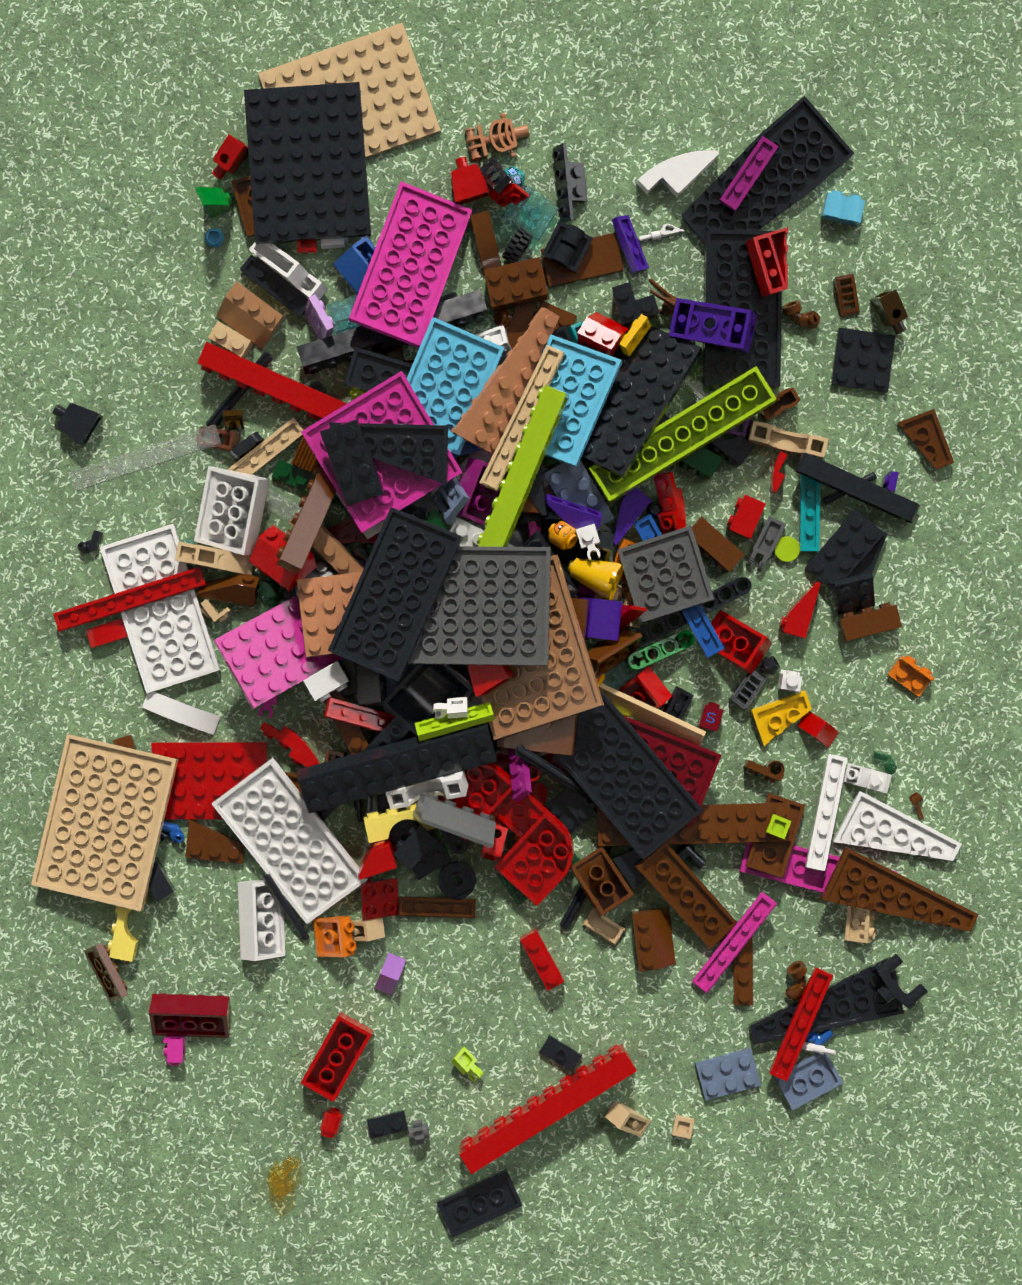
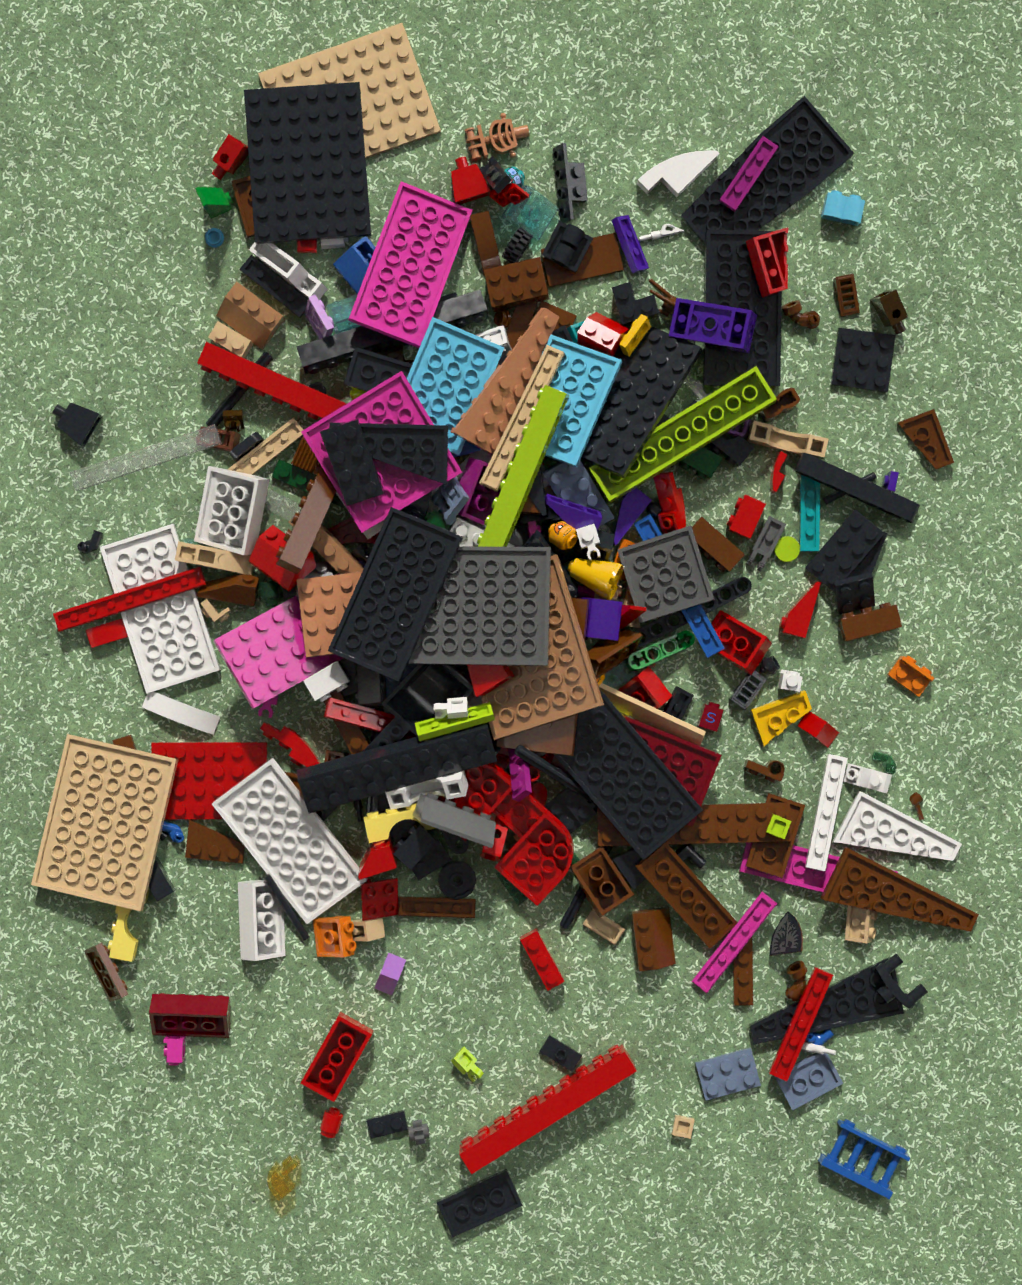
tan slope [605,1101,651,1137] -> none
none -> shield [769,911,803,956]
none -> blue fence [818,1119,910,1199]

